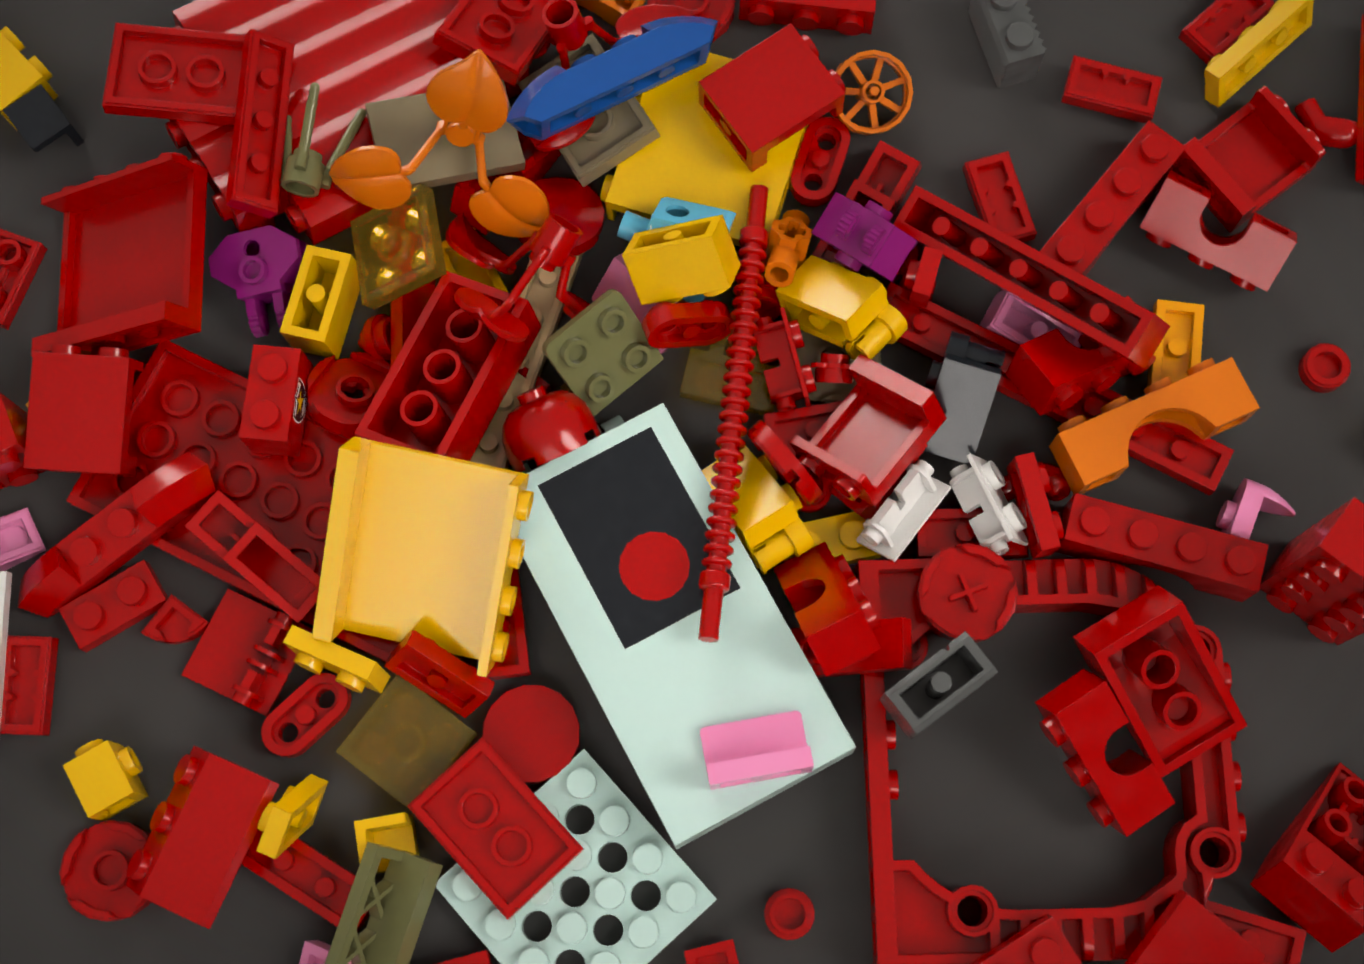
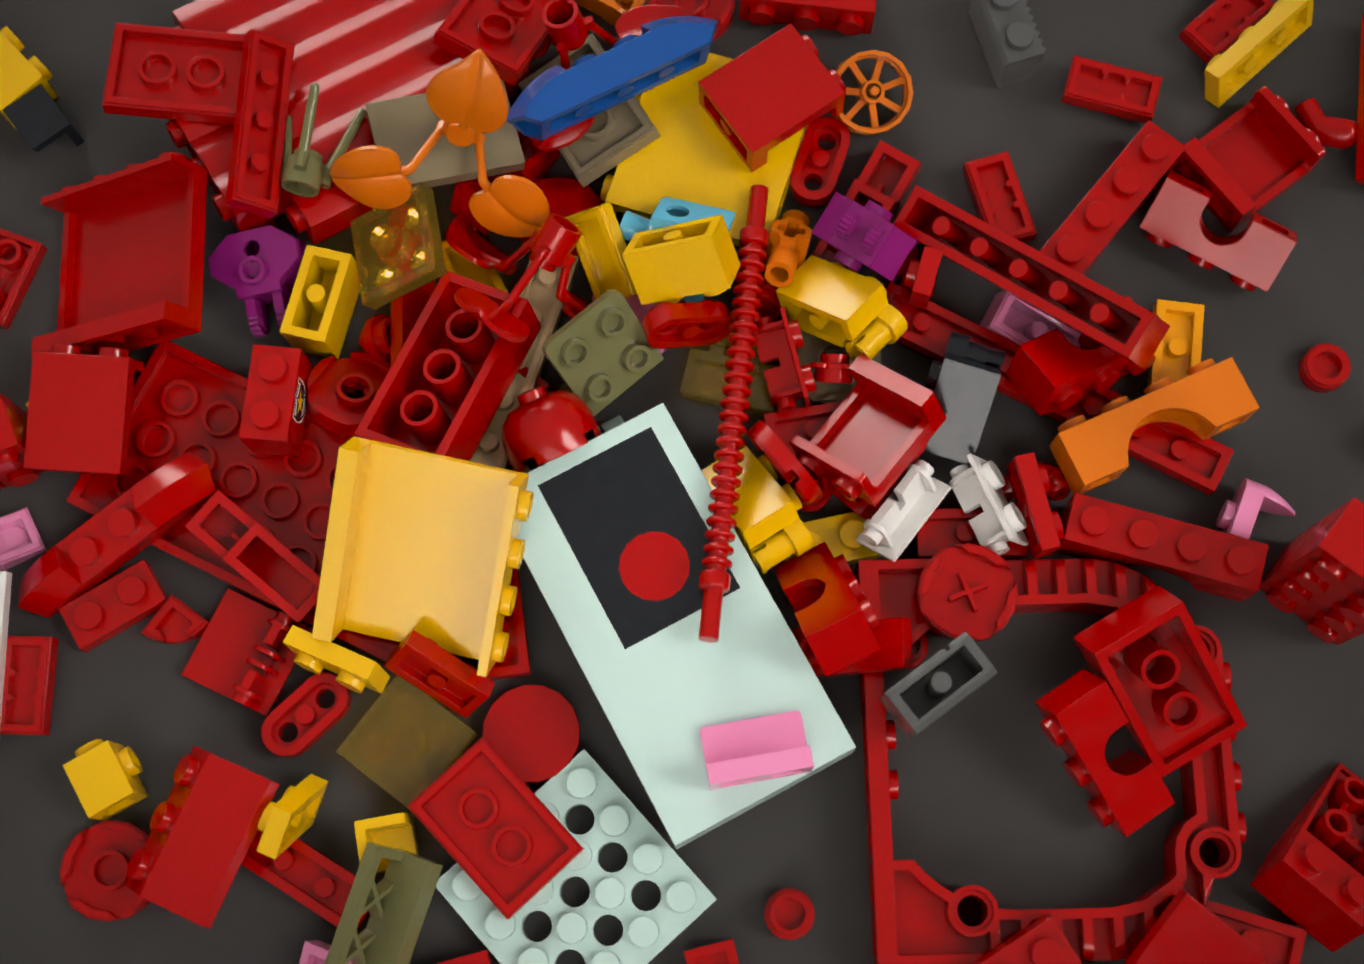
none -> yellow tile [565,202,637,300]

